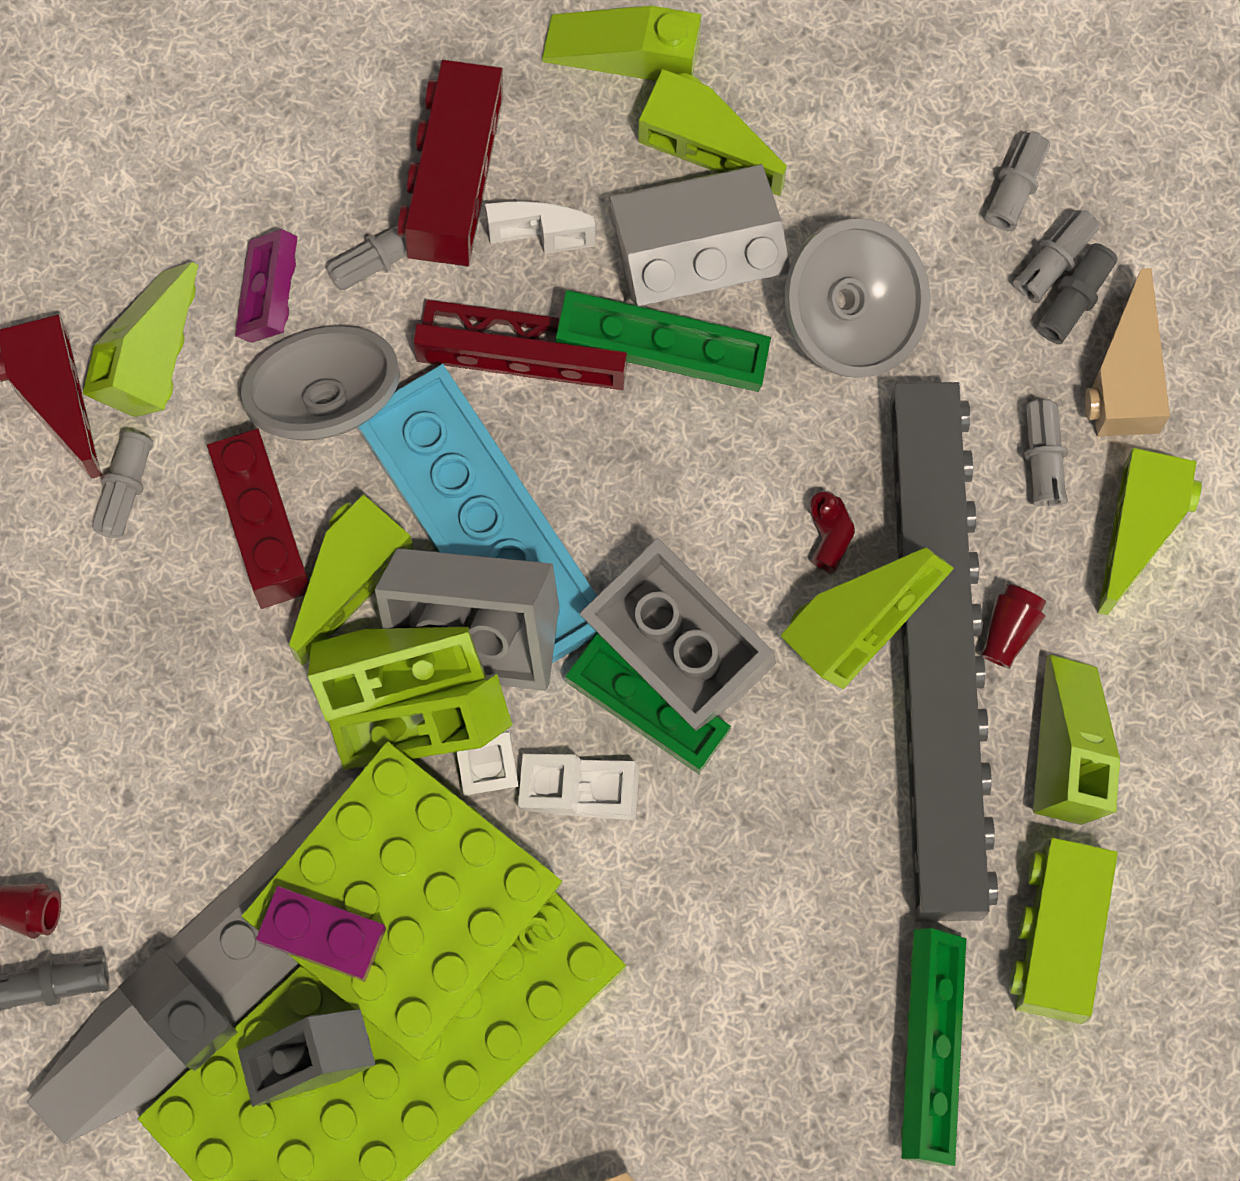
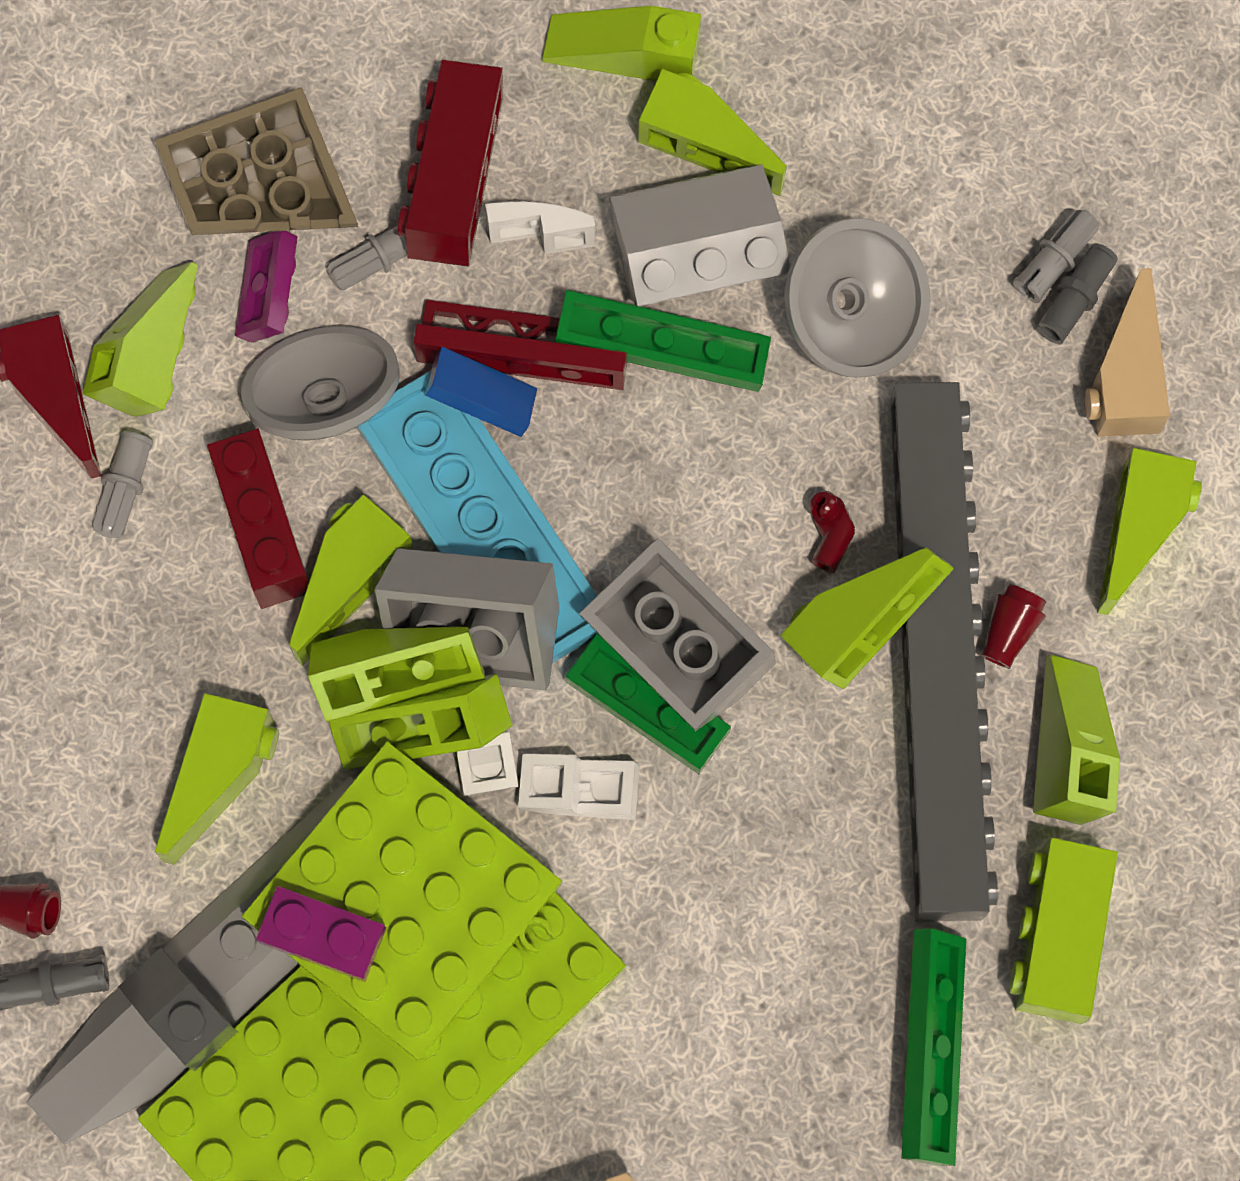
dark grey slope [238,1009,376,1107] -> none
light grey axle [985,131,1050,232] -> none
light grey axle [1025,399,1068,507] -> none
none -> dark tan wedge [154,87,358,235]
none -> lime slope [155,693,279,865]
none -> blue tile [425,347,537,437]

